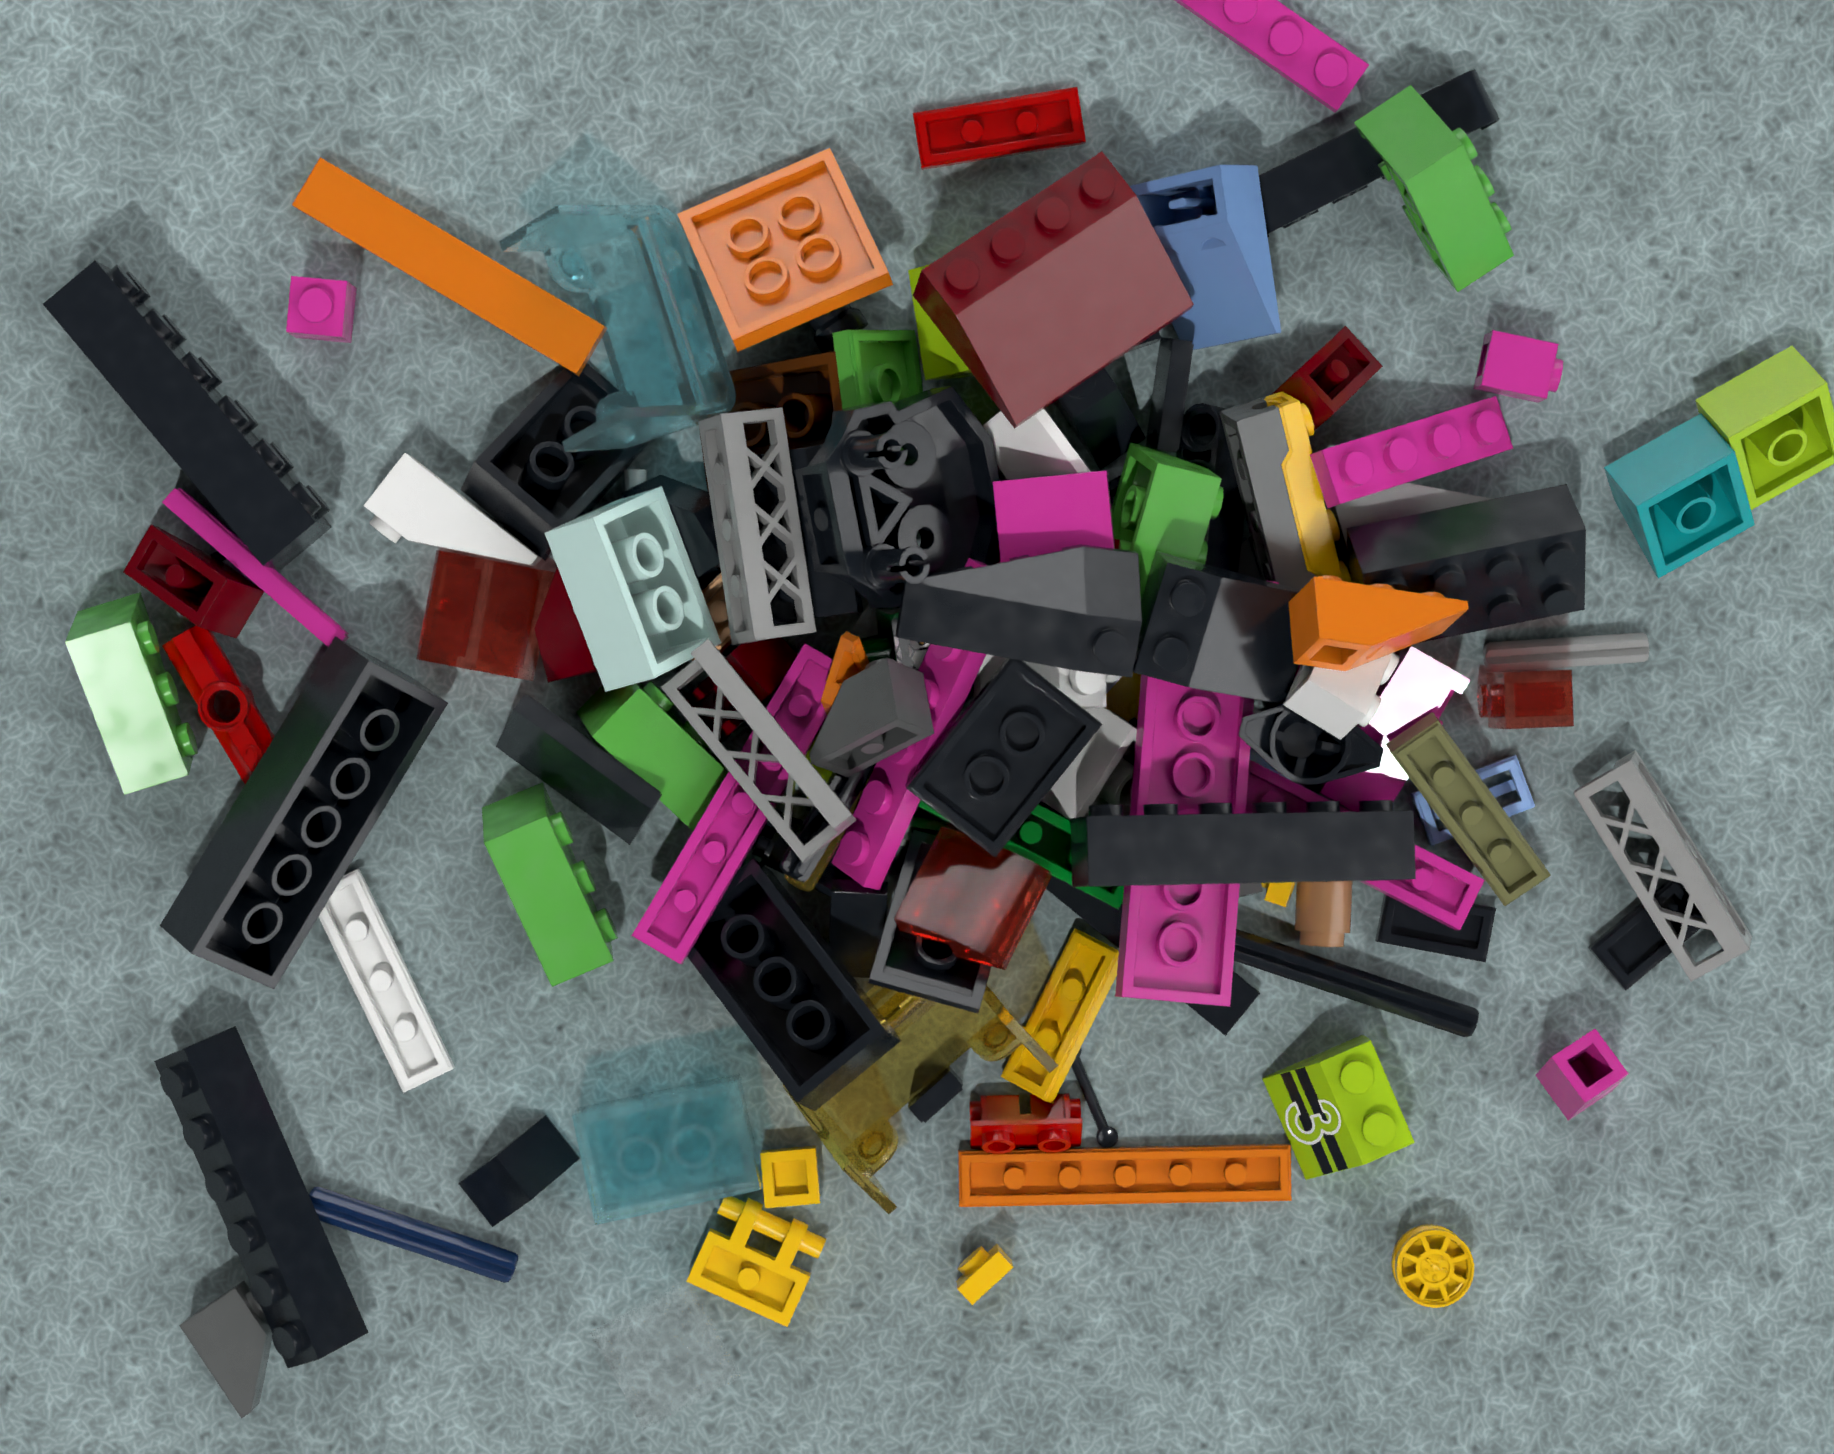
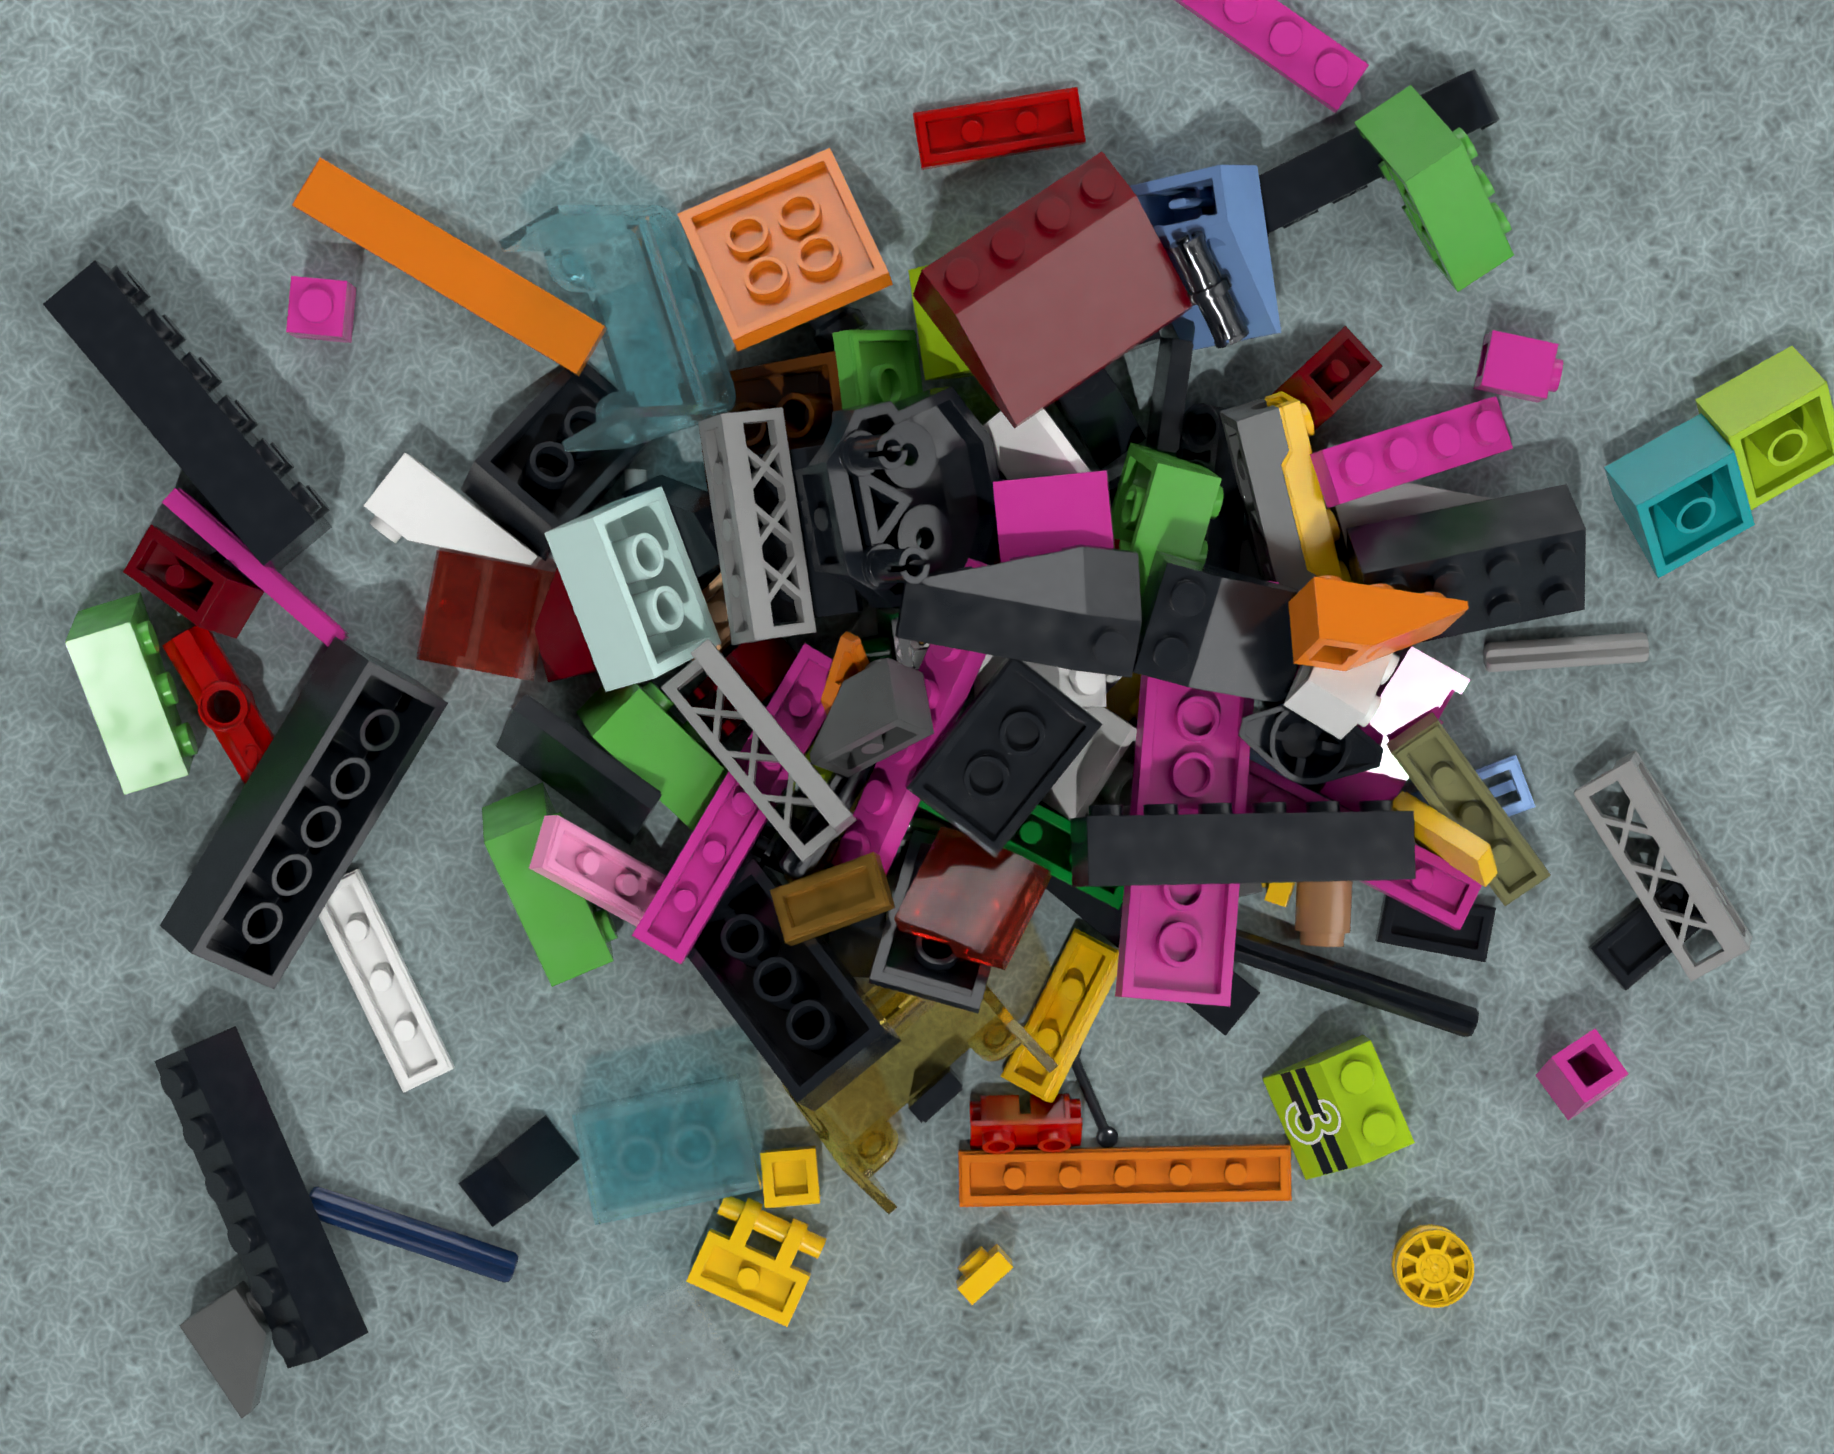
clear red brick [1477,670,1574,729] -> none
none -> bright pink tile [529,815,666,927]
none -> pearl gold tile [770,852,895,946]
none -> black pin [1169,231,1249,349]
none -> yellow tile [1393,791,1498,887]

